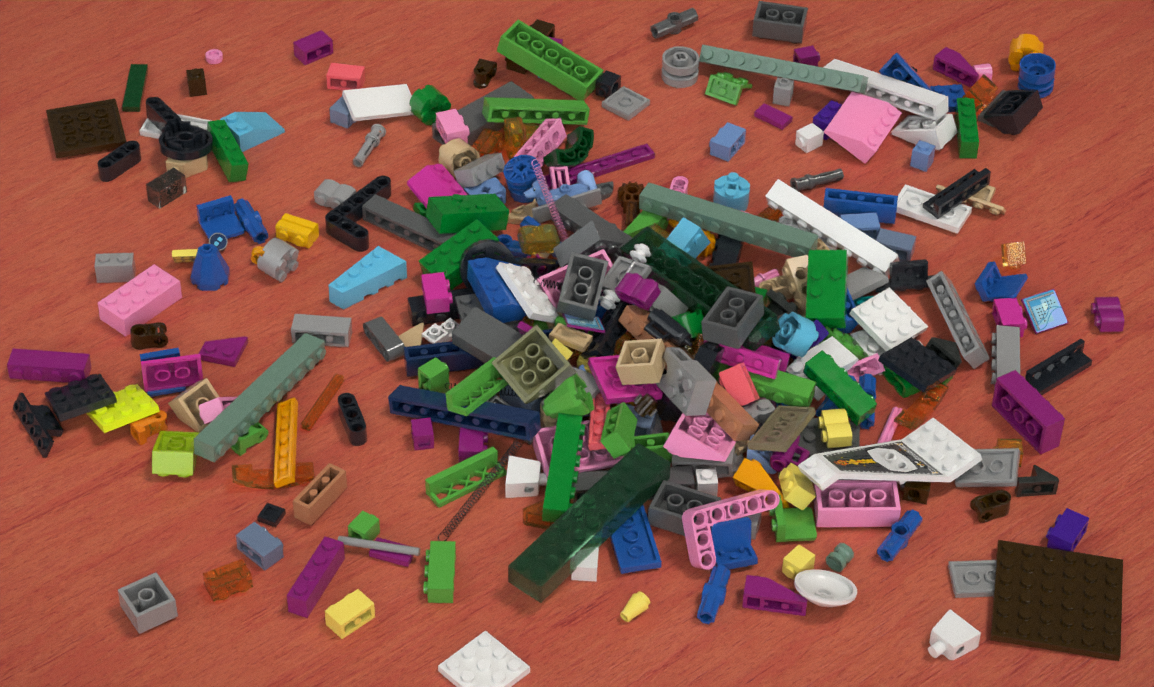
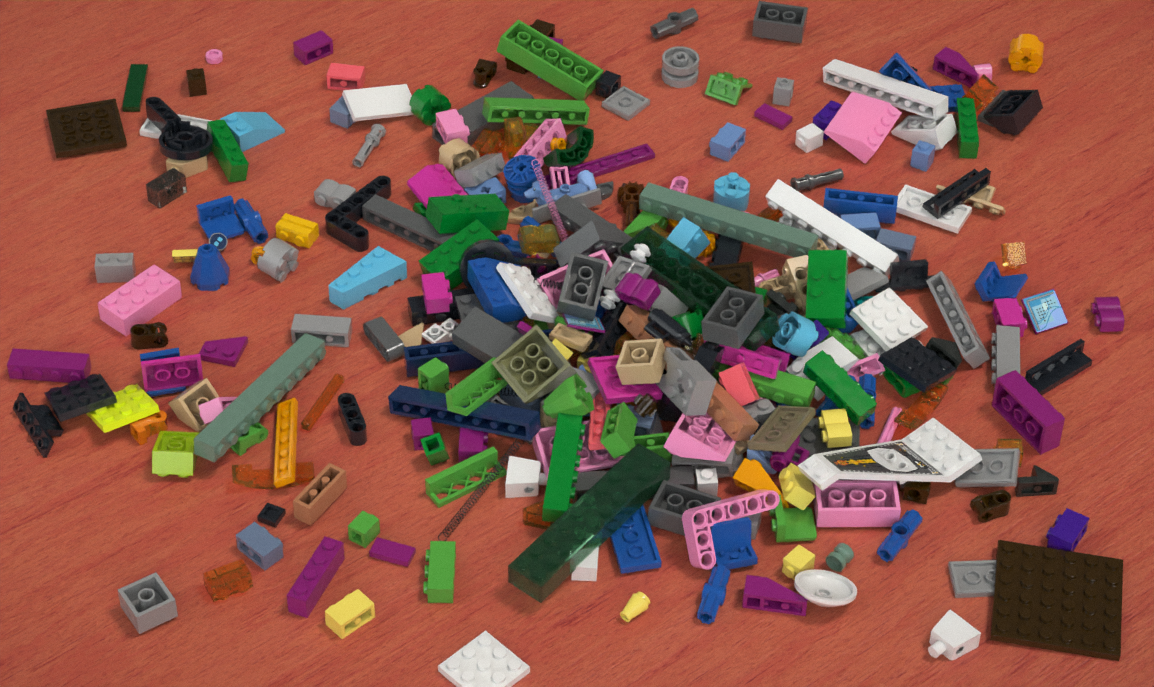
black beam [97,141,142,182] -> none
light grey bar [338,536,420,556] -> none
sand green brick [699,45,869,94] -> none
magenta brick [793,45,820,67] -> none
blue wheel [1018,53,1056,98] -> none
none -> green brick [420,432,450,466]
none -> light orange bush [550,138,566,151]

